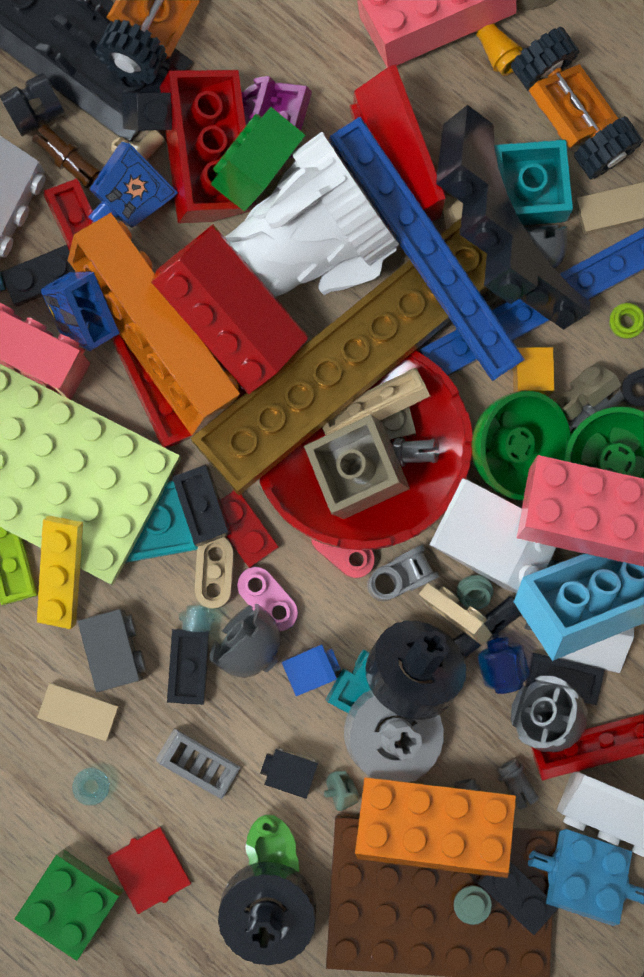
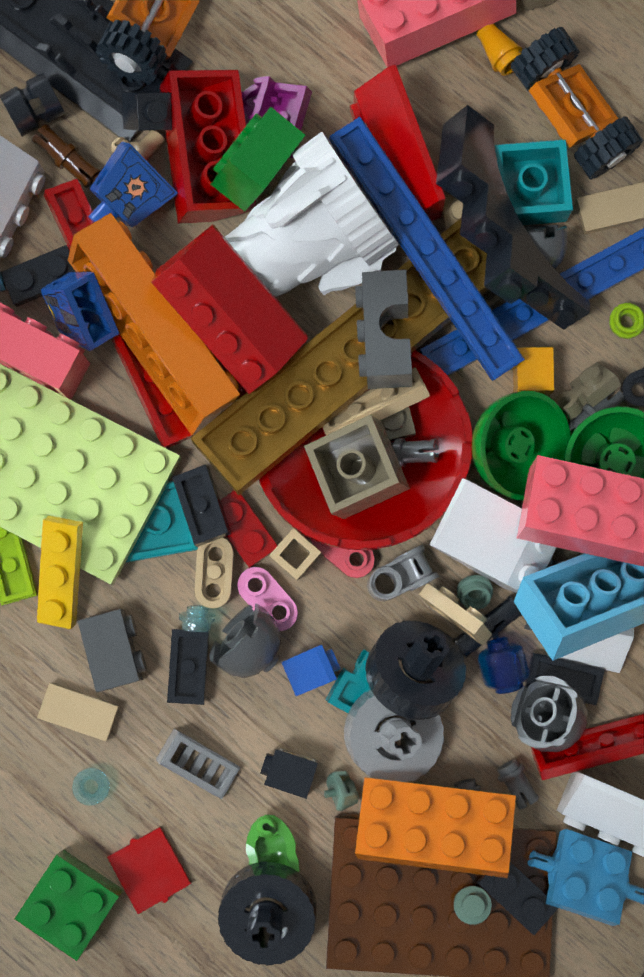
none -> tan brick [269,528,321,581]
none -> dark grey arch [355,270,412,389]

